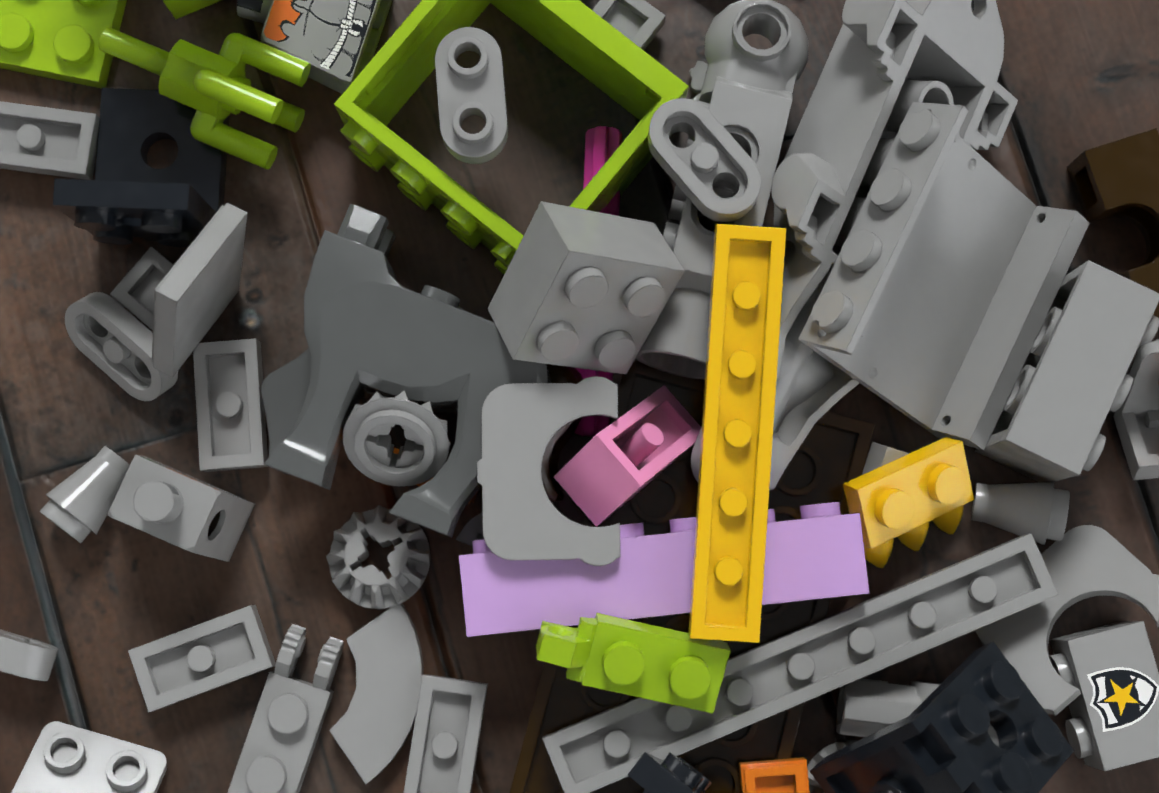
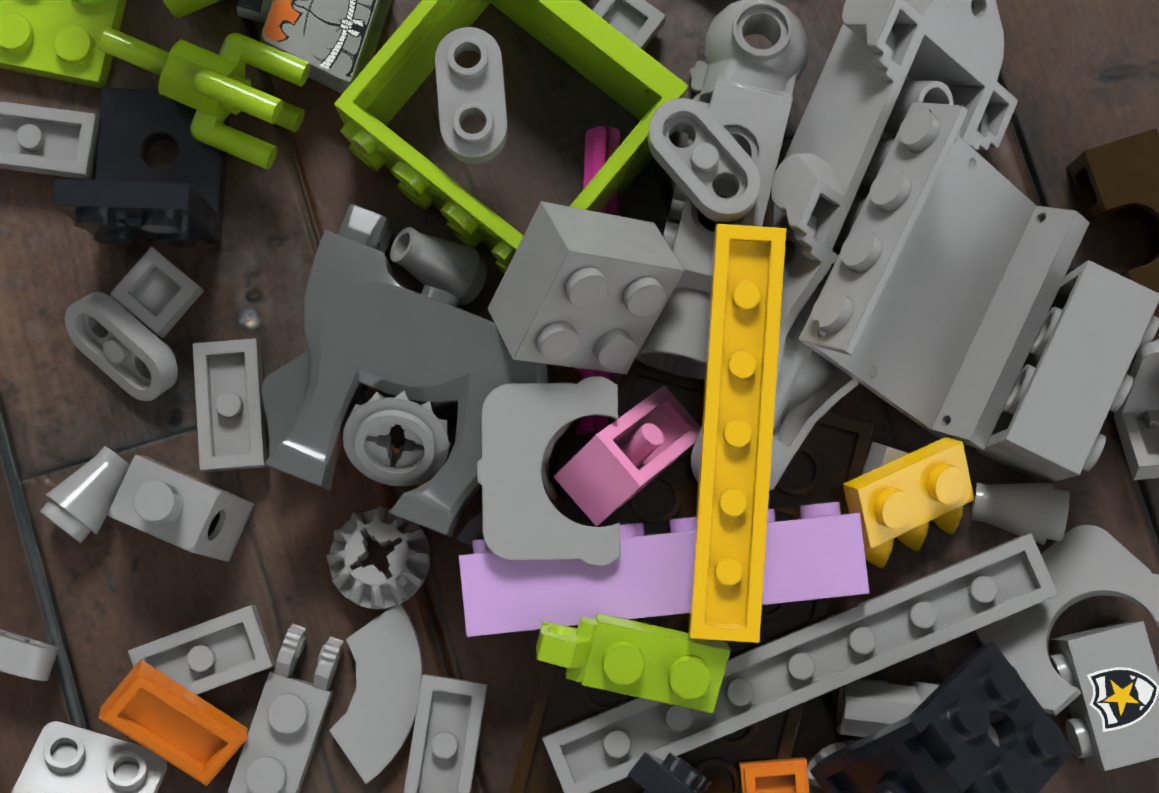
light grey tile [152,203,247,378] -> none
none -> orange tile [98,659,248,786]
none -> light grey cone [390,227,488,305]

